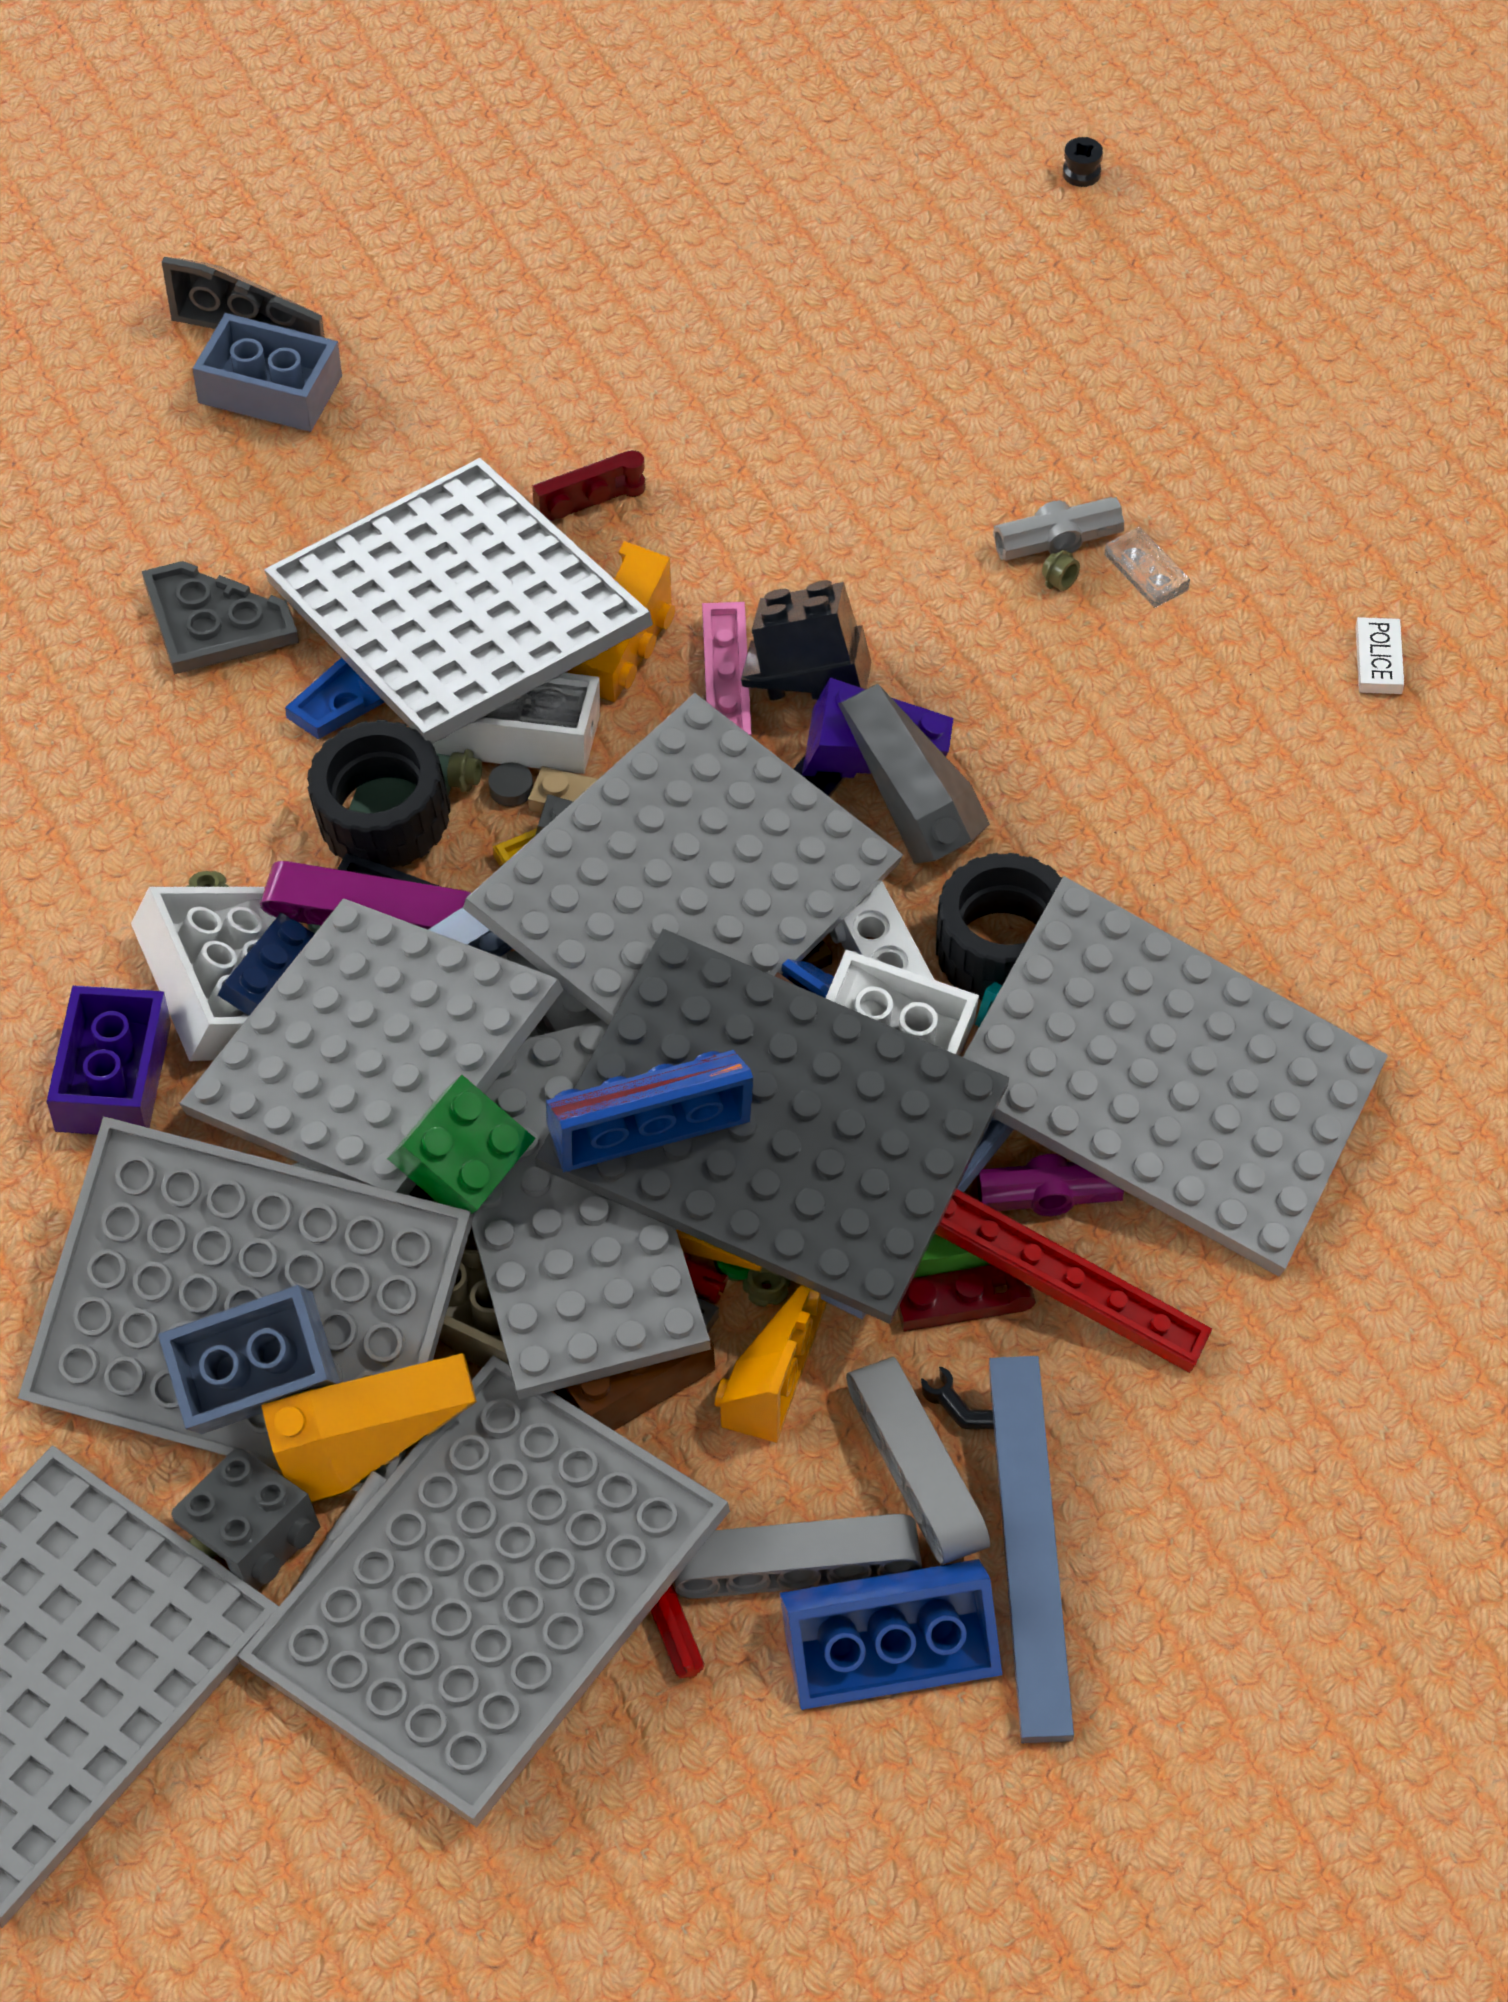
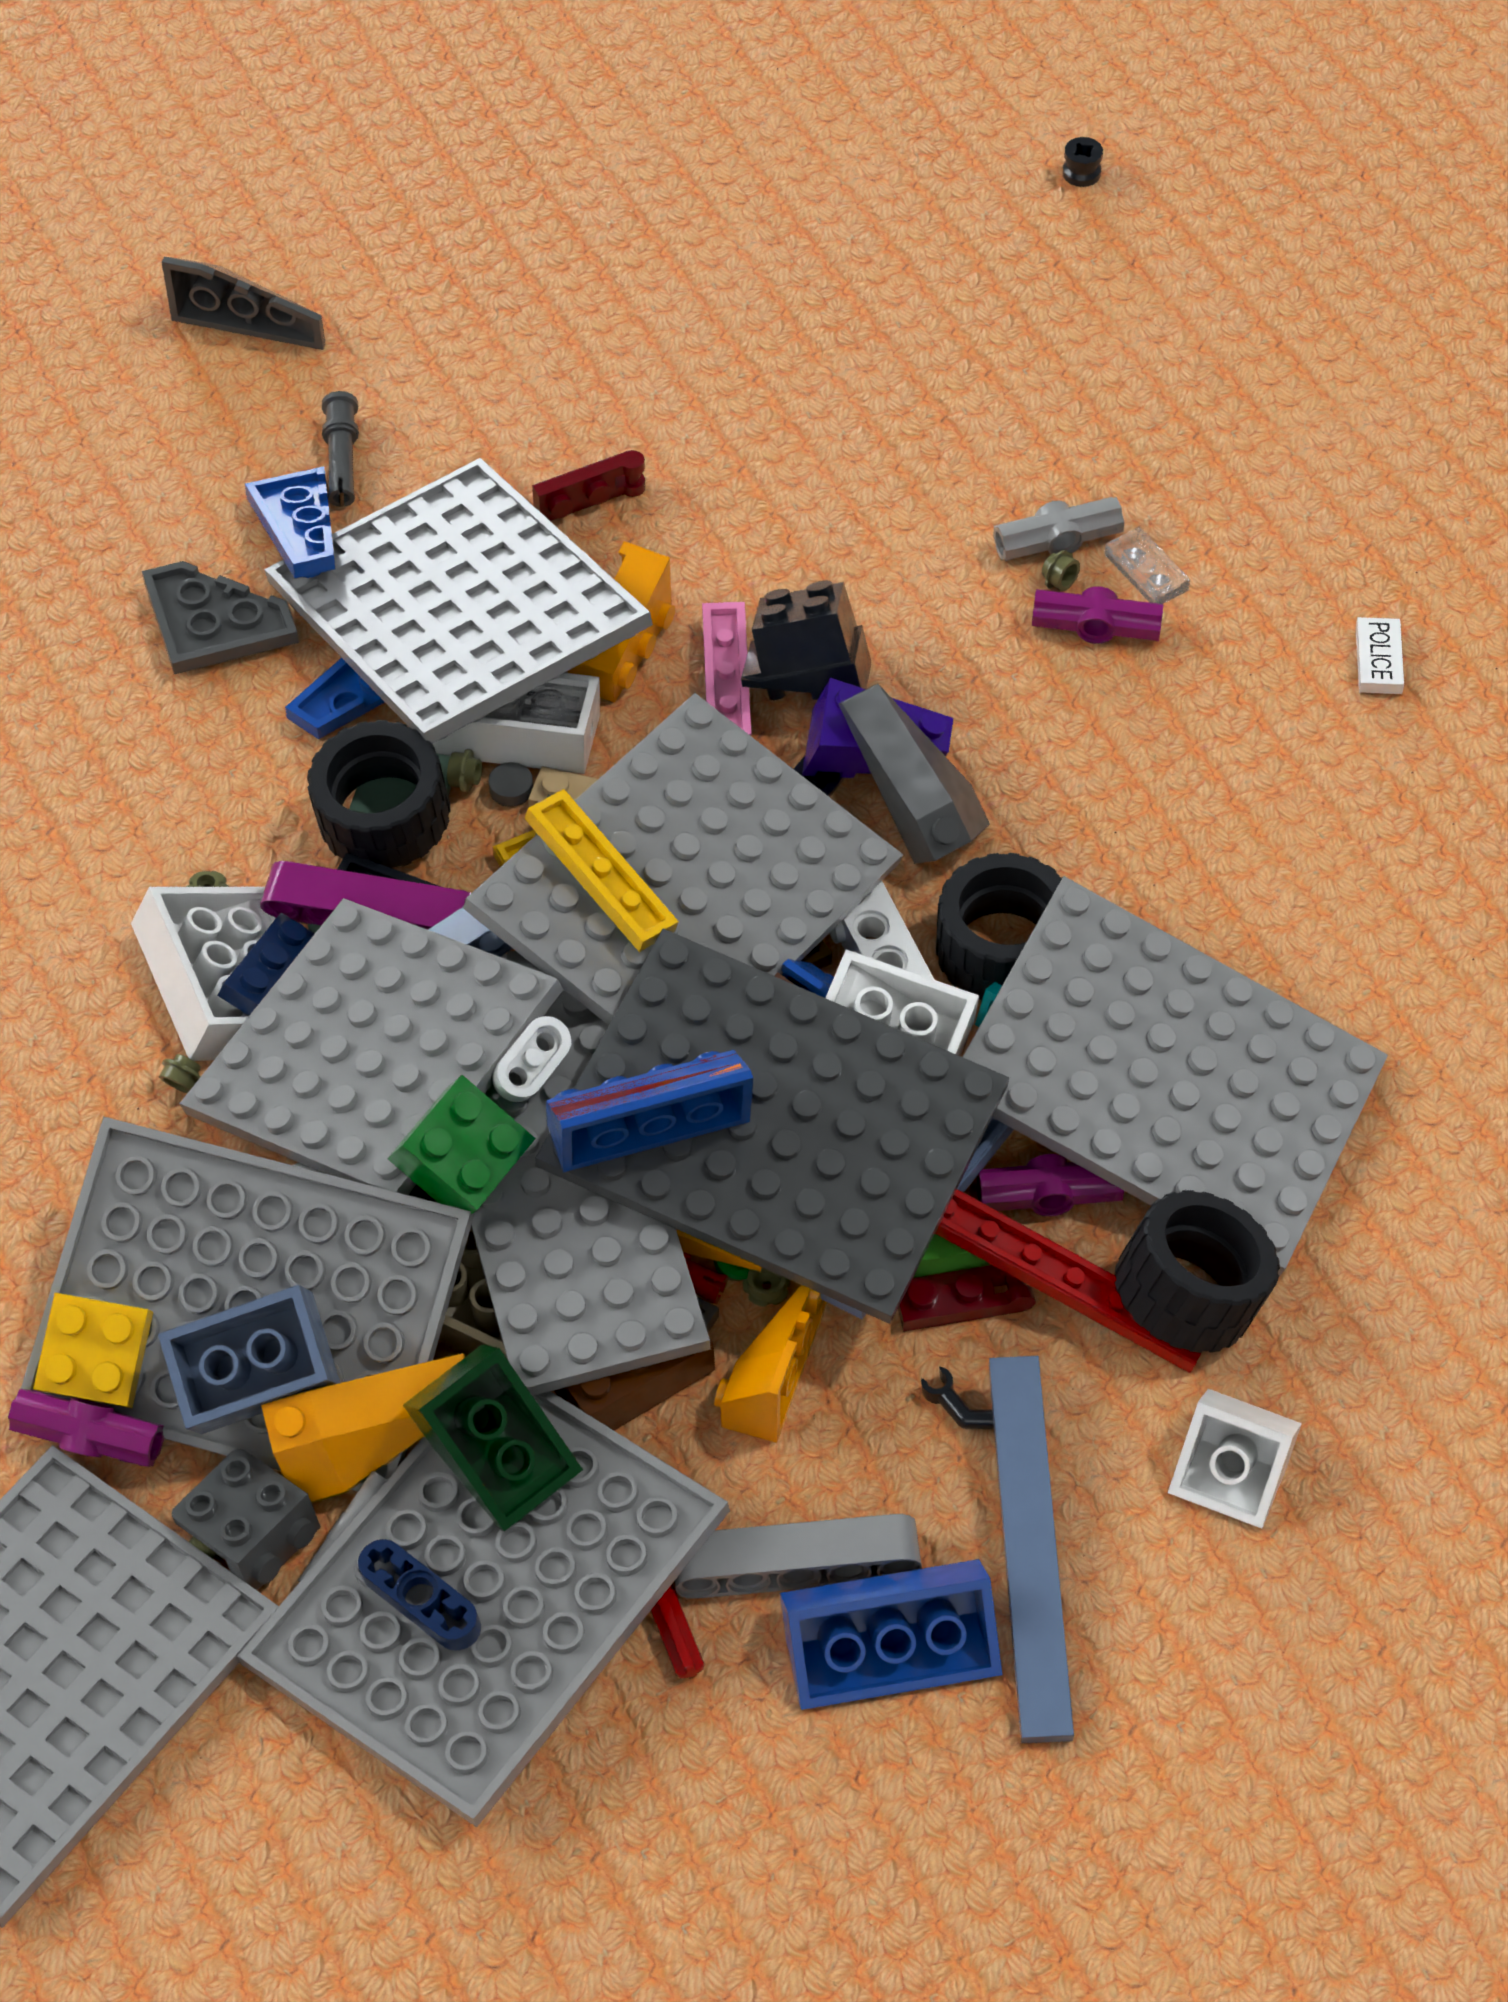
dark purple brick [47,985,171,1135] -> none
sand blue brick [192,313,342,432] -> none
light grey beam [846,1357,990,1565] -> none
none -> magenta piece [8,1389,164,1467]
none -> yellow plate [33,1292,153,1408]
none -> olive plate [159,1054,201,1093]
none -> blue wing [245,466,335,579]
none -> dark grey pin [322,391,359,507]
none -> dark blue beam [358,1539,481,1651]
none -> dark green slope [403,1345,583,1532]
none -> white plate [492,1016,571,1102]
none -> yellow plate [525,789,679,952]
none -> magenta piece [1032,586,1164,644]
none -> black tyre [1114,1190,1280,1353]
none -> white slope [1168,1389,1302,1529]

